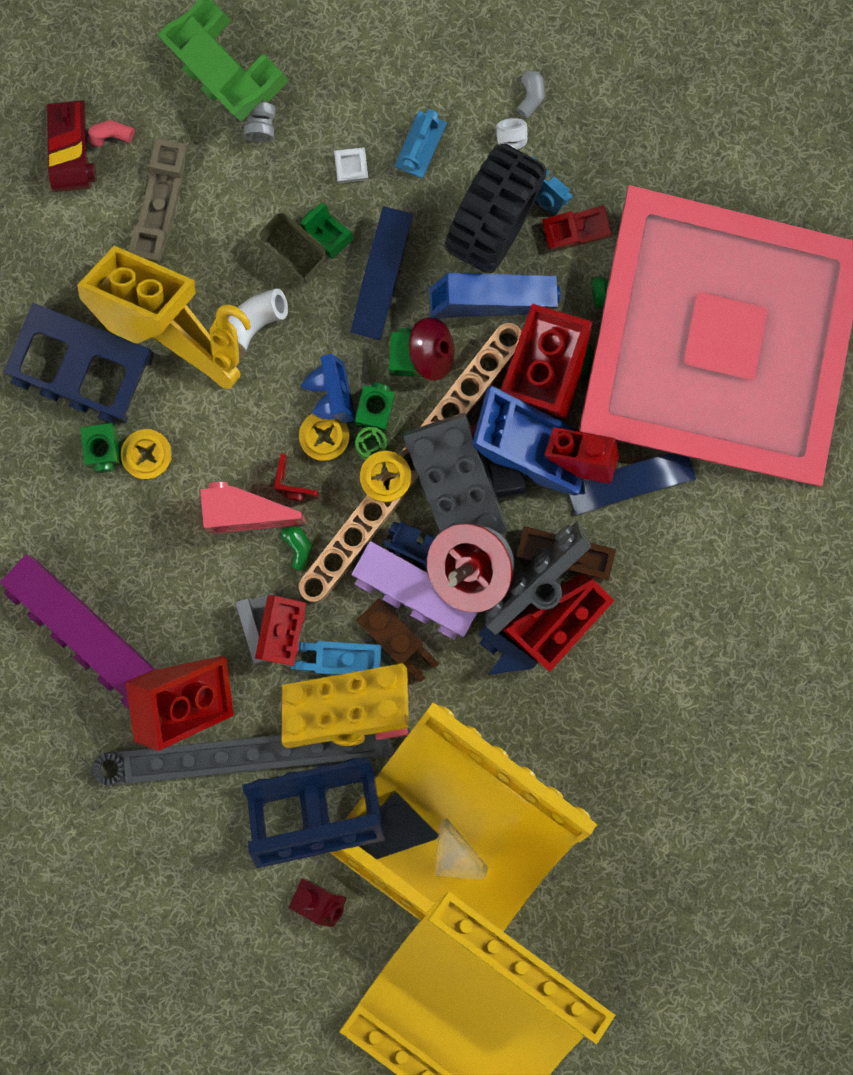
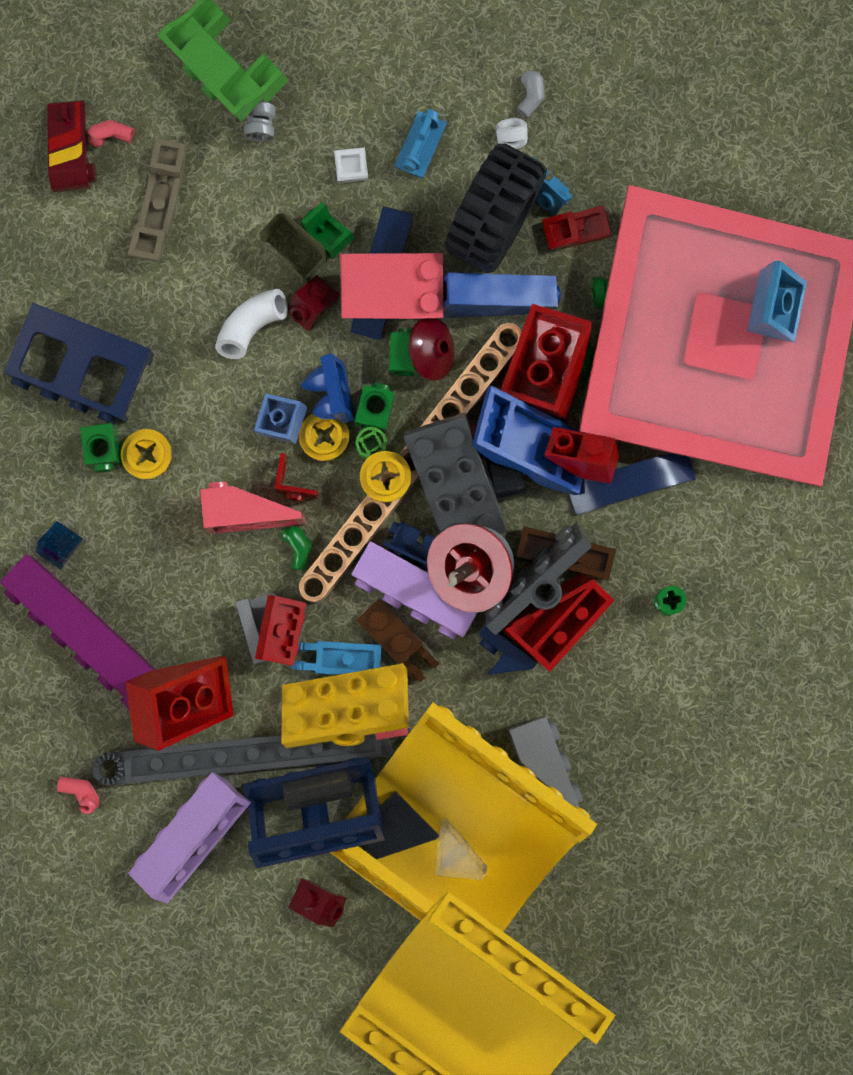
yellow slope [77,246,251,389] -> none
none -> slope [36,521,83,569]
none -> coral arm [57,776,99,814]
none -> lavender brick [128,772,251,904]
none -> medium blue piece [254,393,307,444]
none -> clear smoke axle [282,767,353,811]
none -> dark red bracket [288,275,340,331]
none -> coral slope [340,252,443,319]
none -> light grey slope [506,716,583,807]
none -> green bush [654,586,687,616]
none -> dark azure slope [747,261,807,342]

